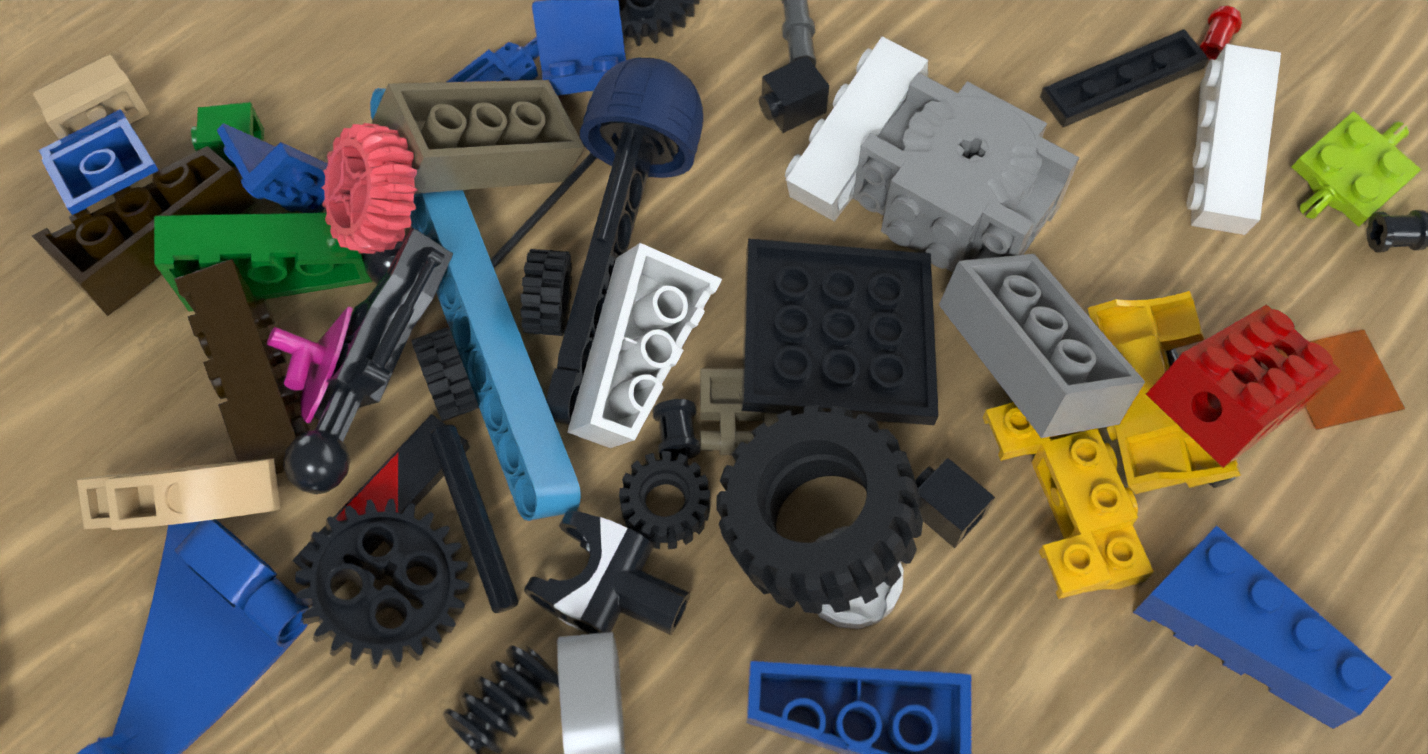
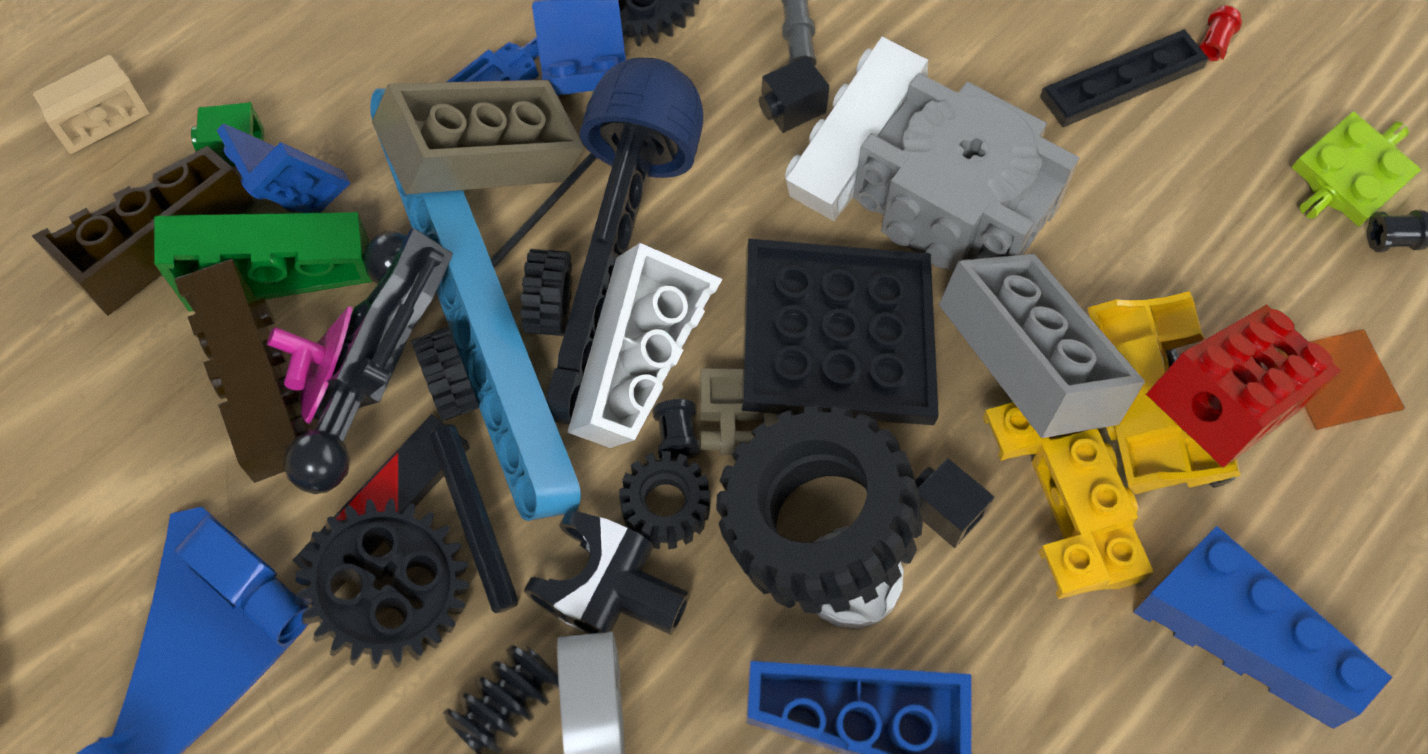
blue slope [39,109,159,215] -> none
tan slope [77,459,281,530] -> none
coral gear [321,123,418,254] -> none
white wedge [1187,44,1281,235] -> none

